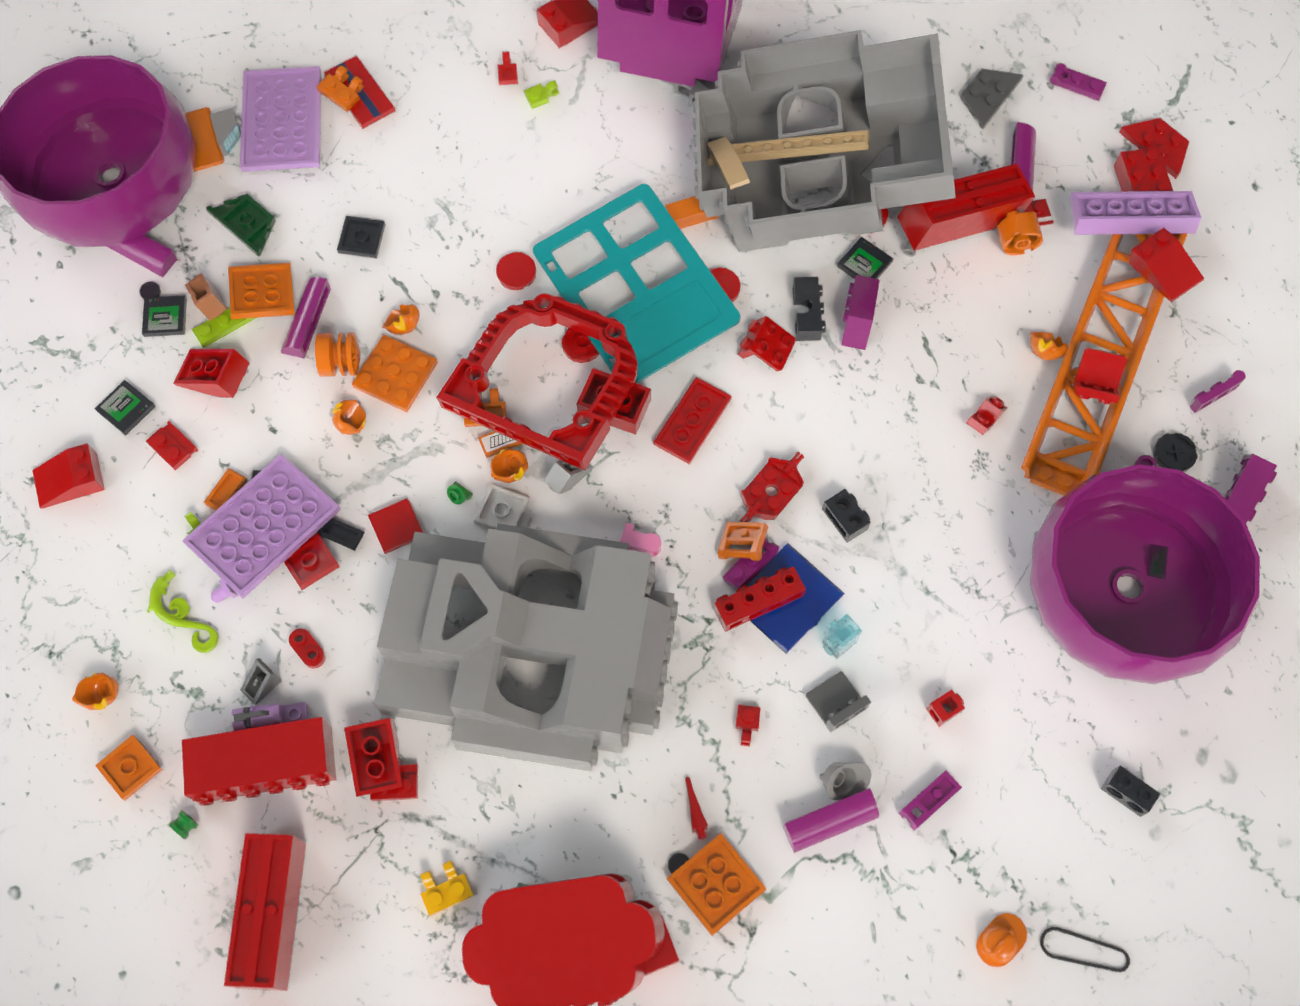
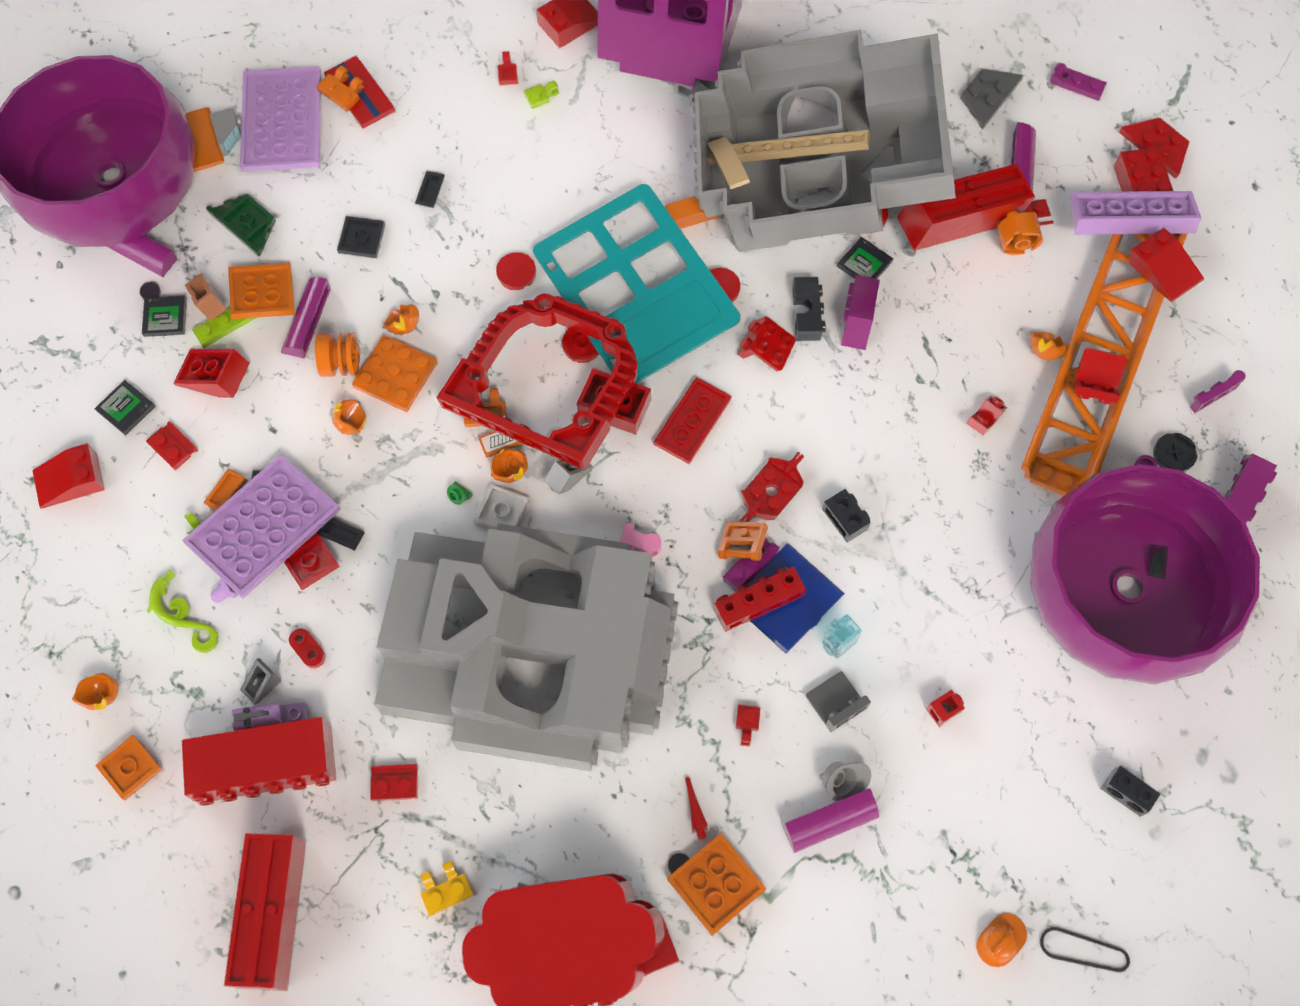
green wheel [168,810,199,840] -> none
red slope [344,718,403,797] -> none
red tile [368,498,423,554] -> none
magenta plate [898,770,962,831] -> none
none -> black tile [415,171,445,208]

